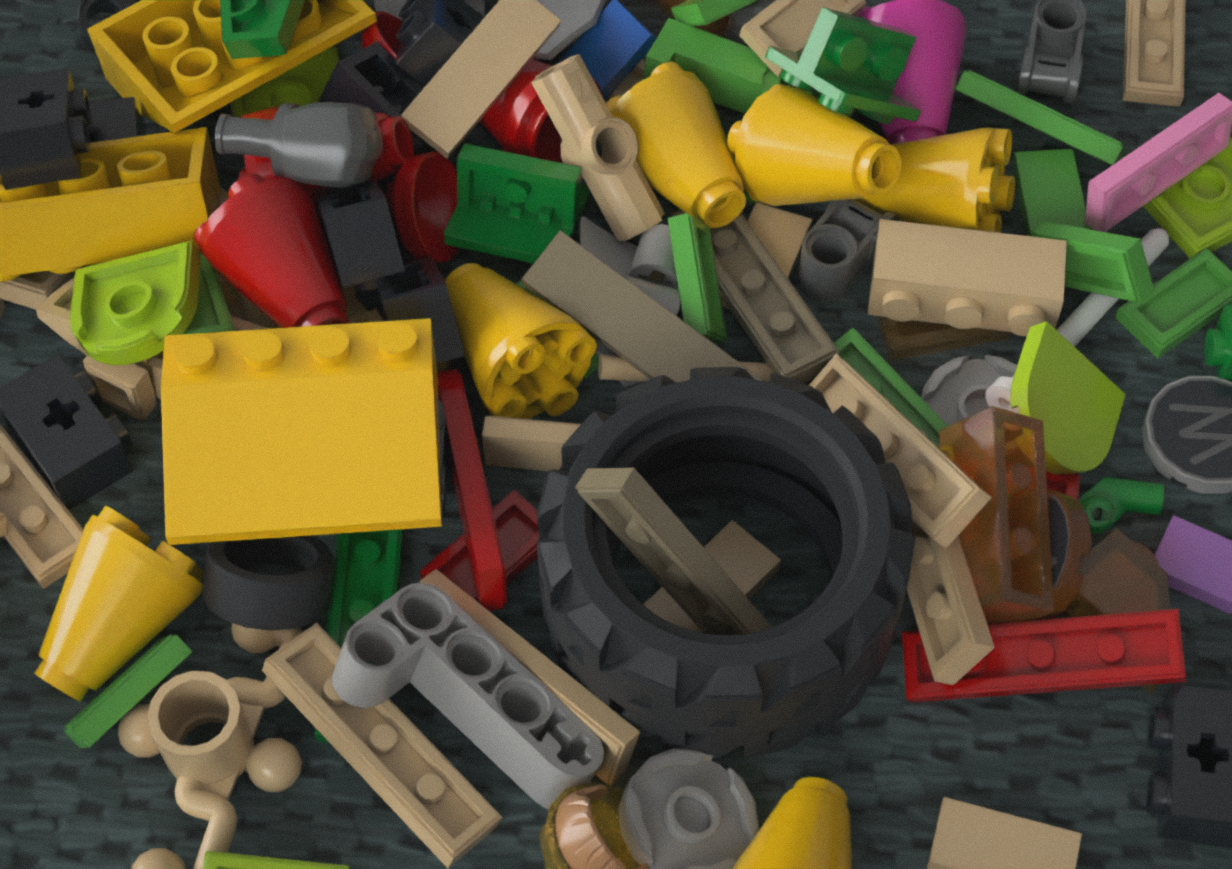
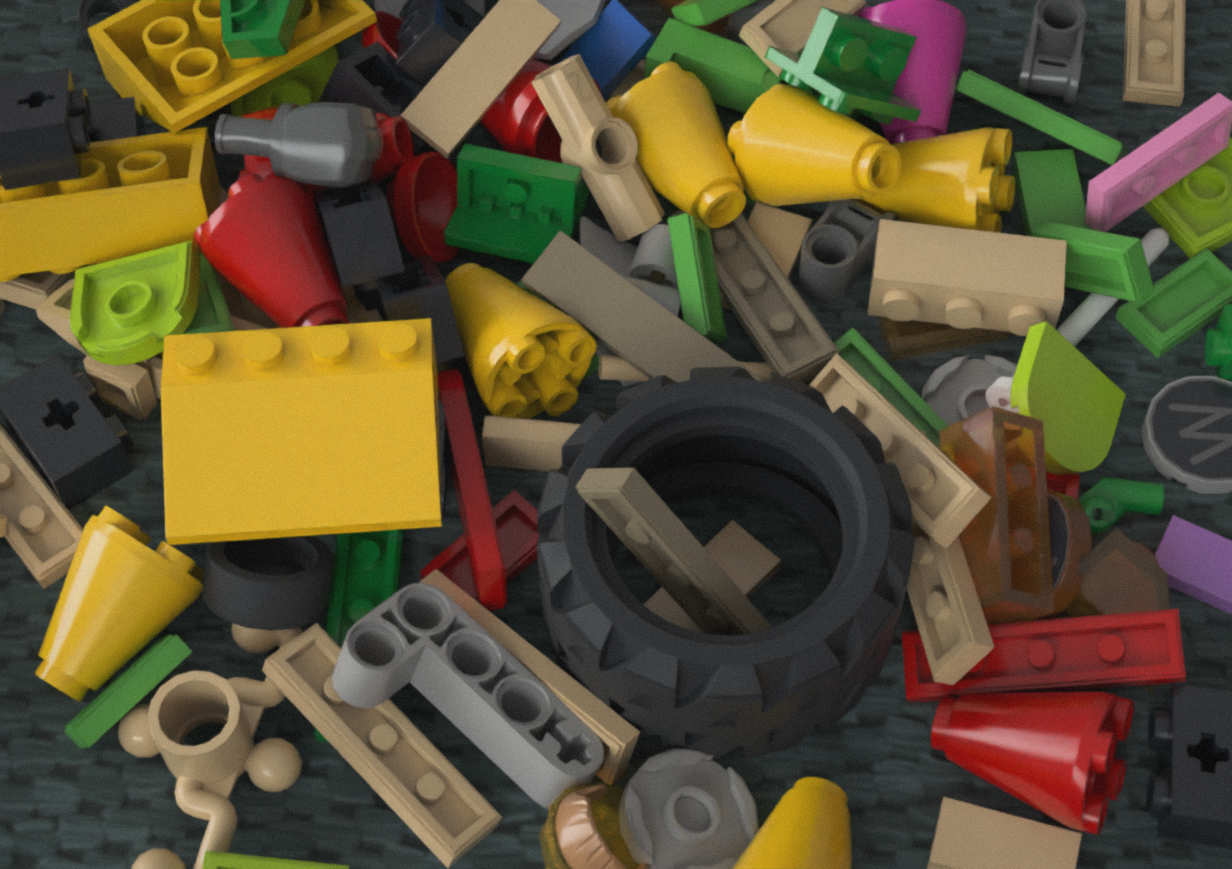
none -> red cone [931,692,1134,835]

